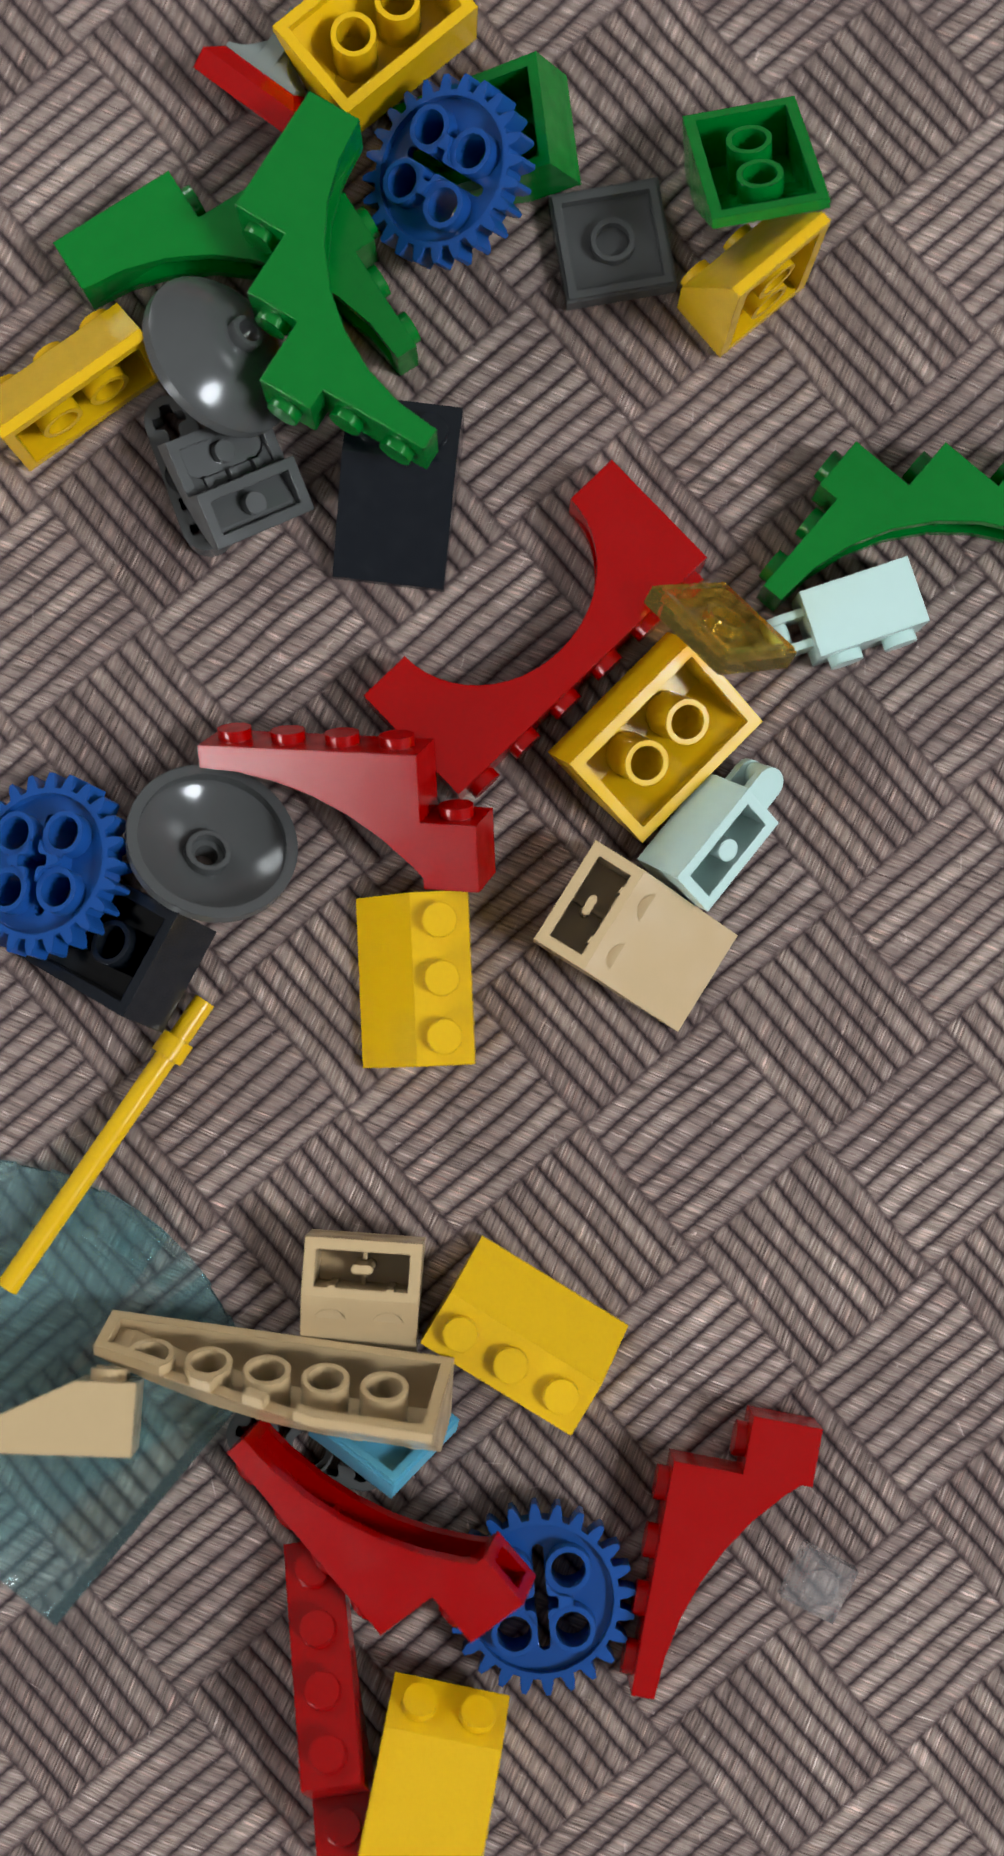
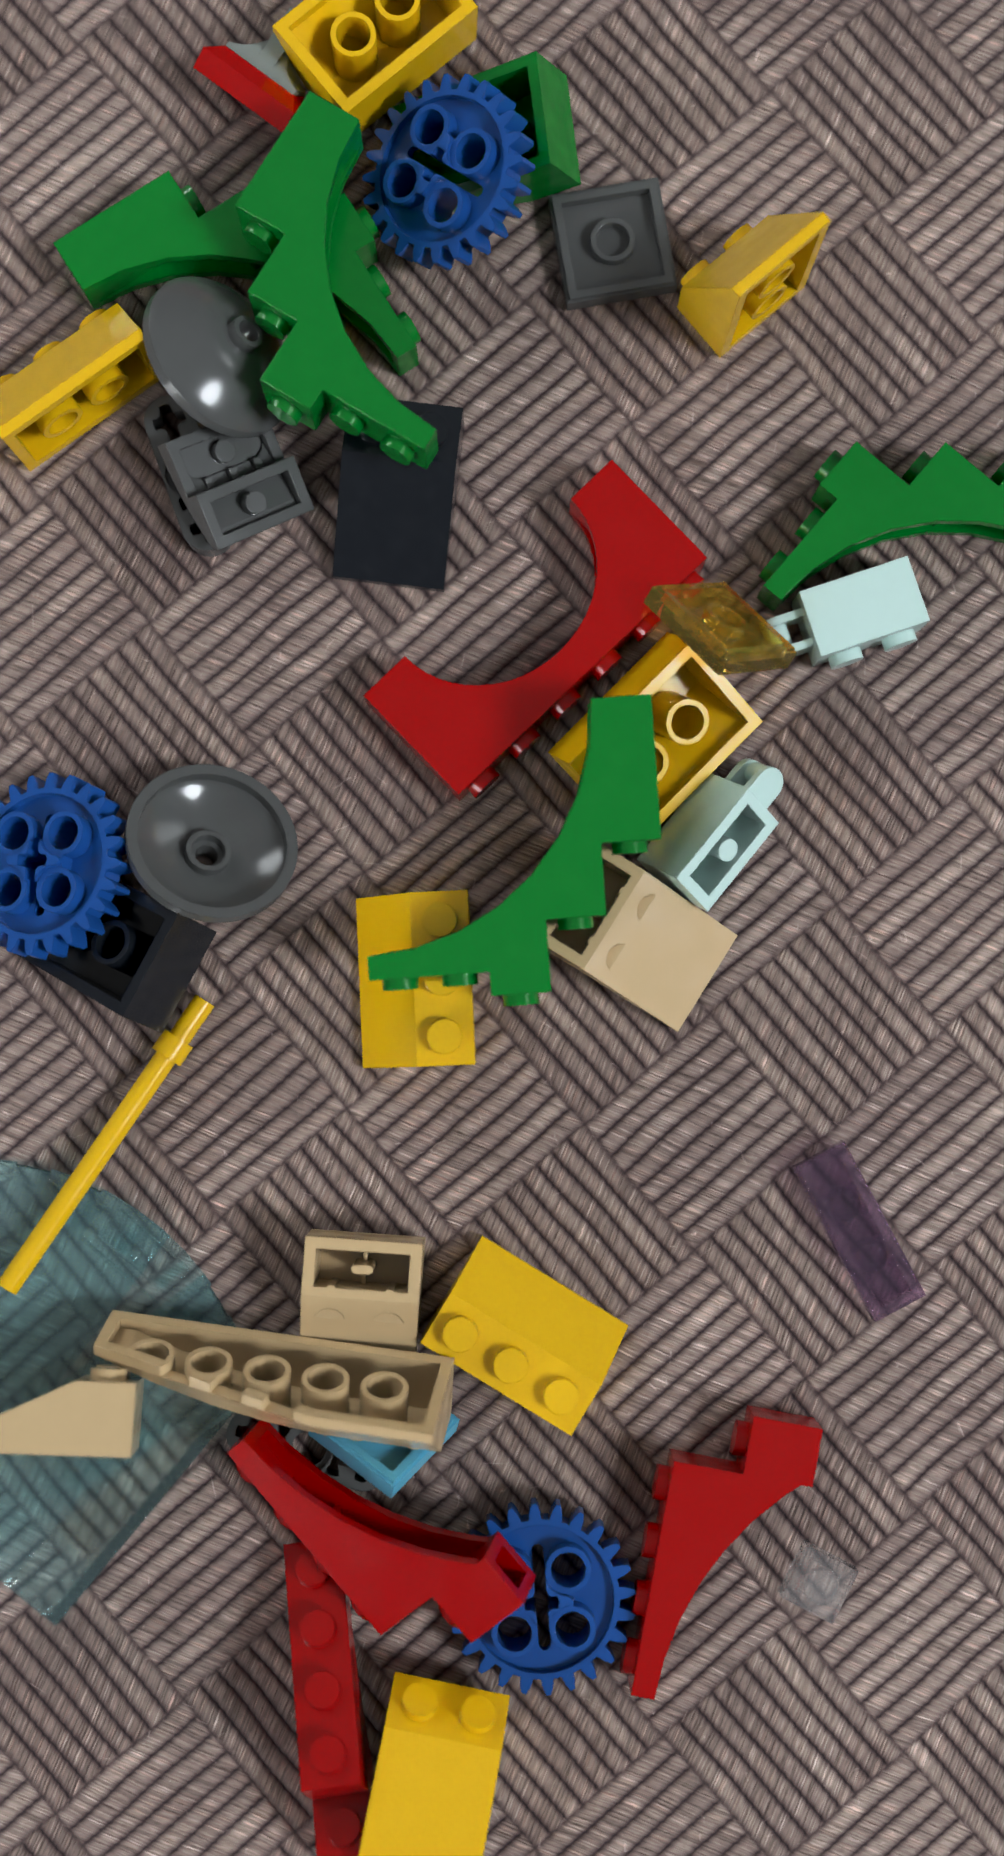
red arch [197,723,496,893] -> none
green slope [682,96,830,229] -> none
none -> green arch [367,694,661,1006]
none -> clear purple plate [791,1140,926,1322]

